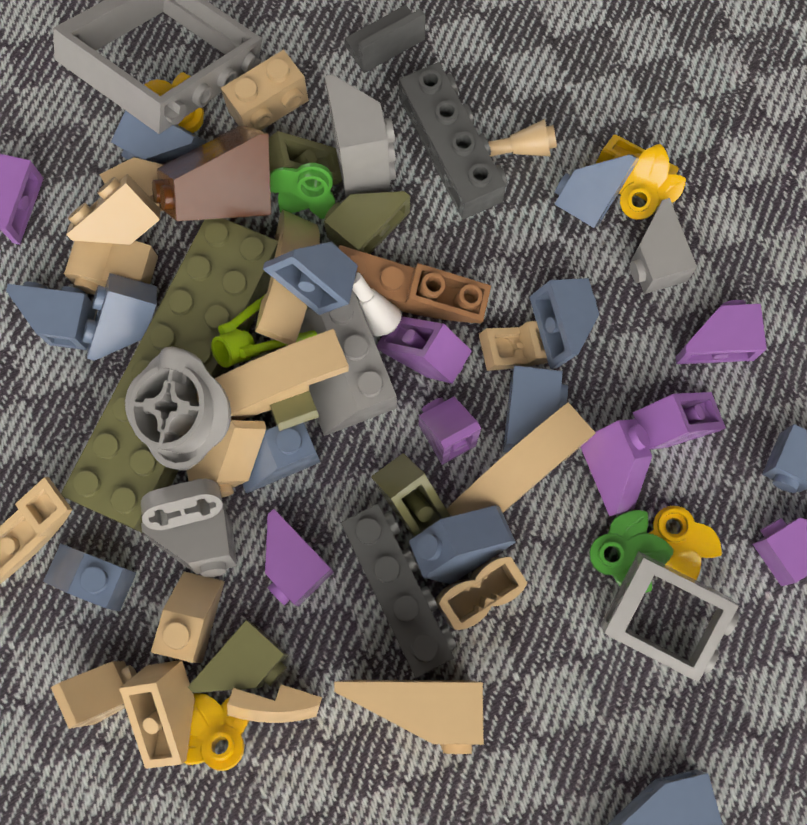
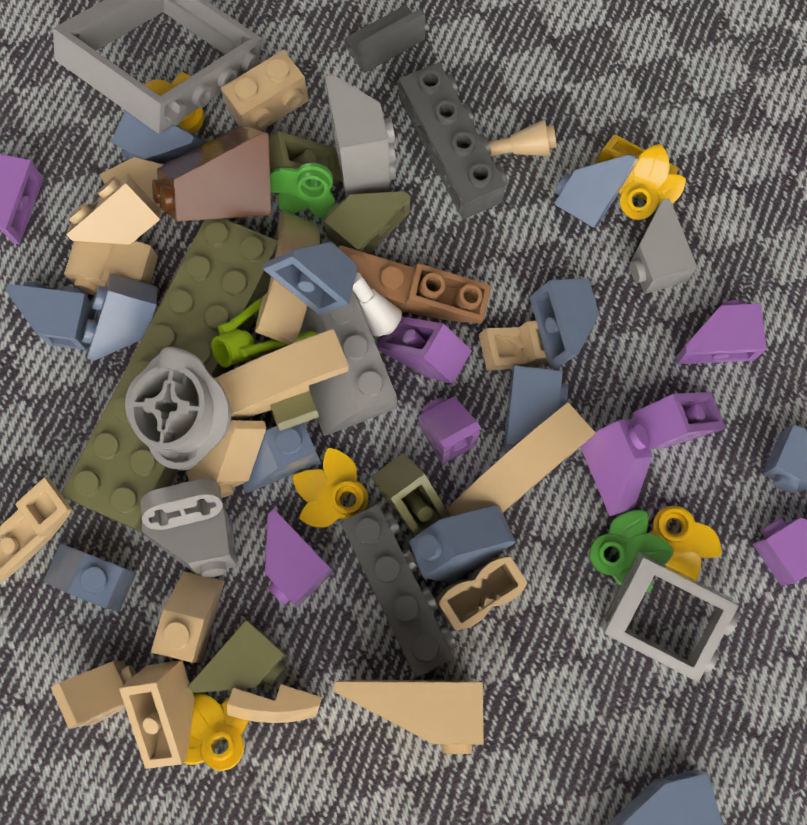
none -> yellow plate [293,448,369,528]

